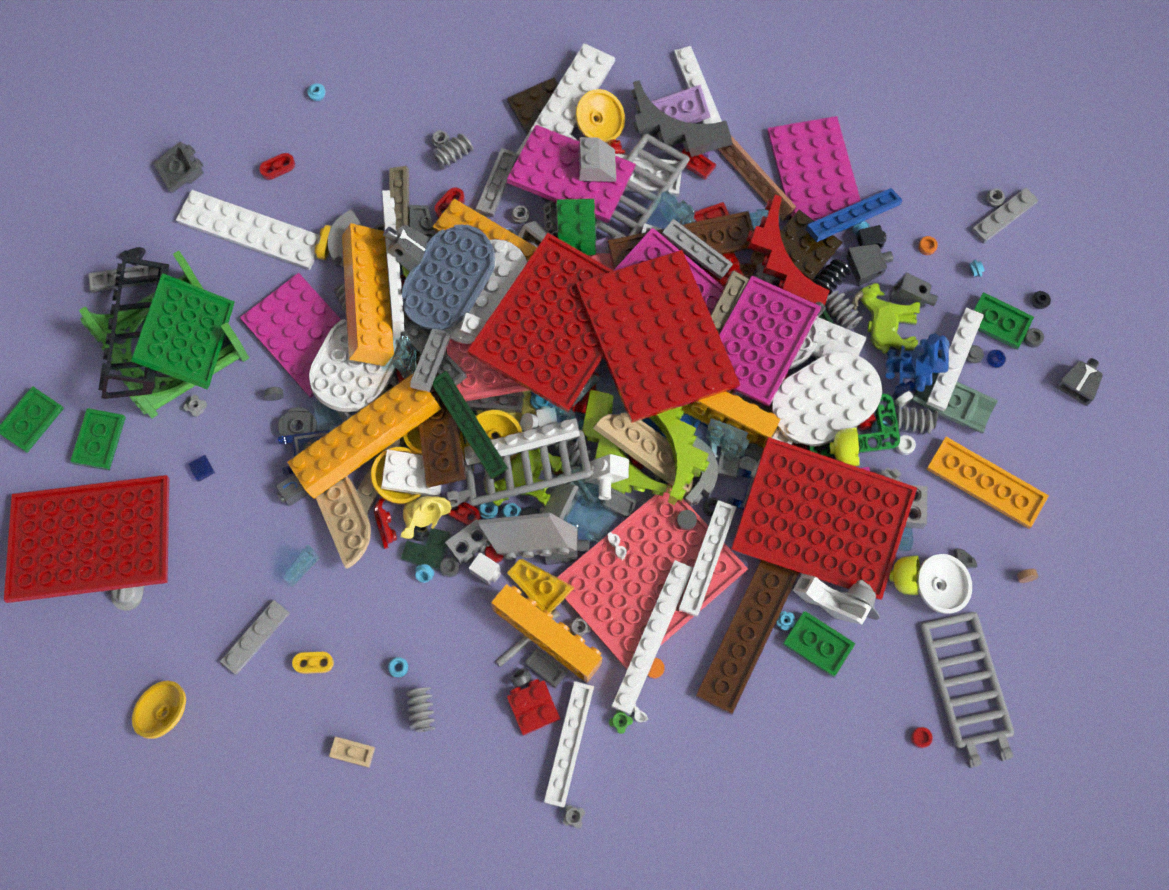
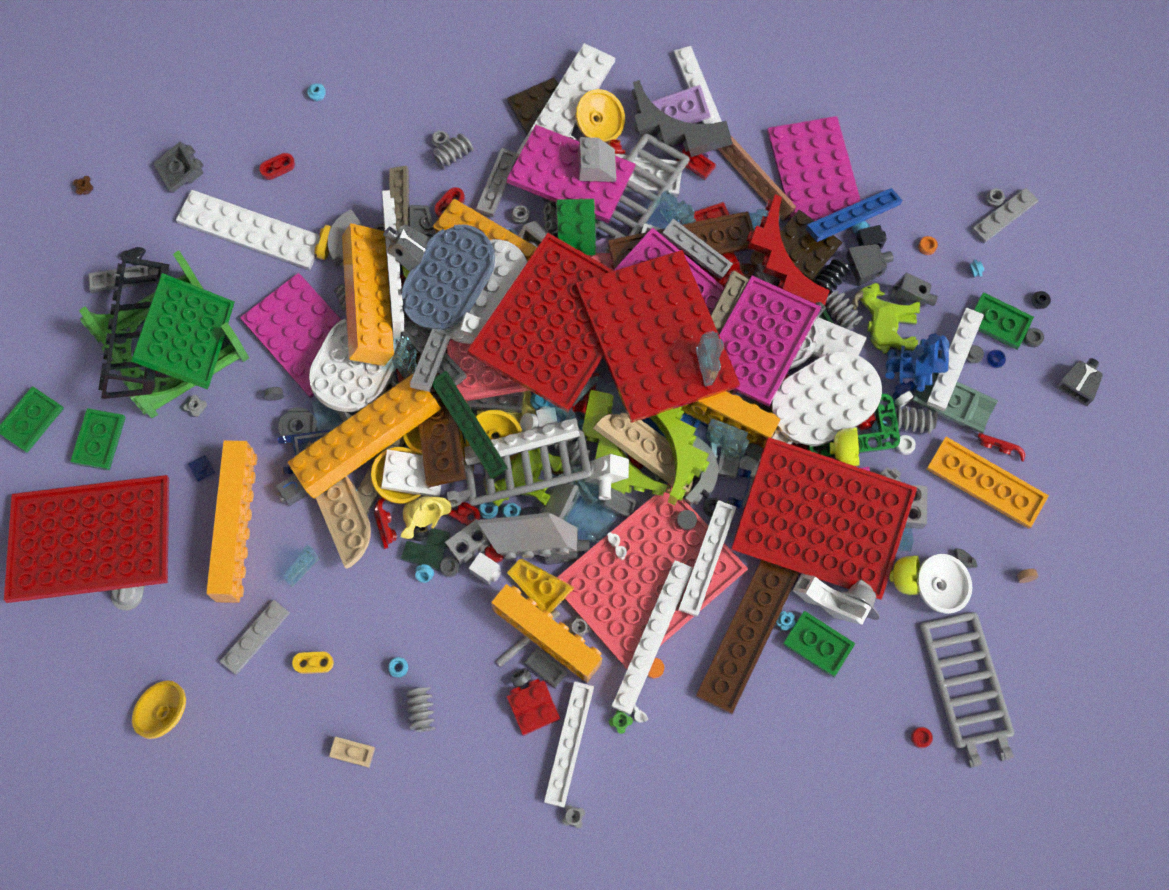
none -> reddish brown plate [73,176,94,195]
none -> light orange brick [206,440,258,603]
none -> clear light blue plate [696,331,724,386]
none -> red piece [978,433,1025,462]

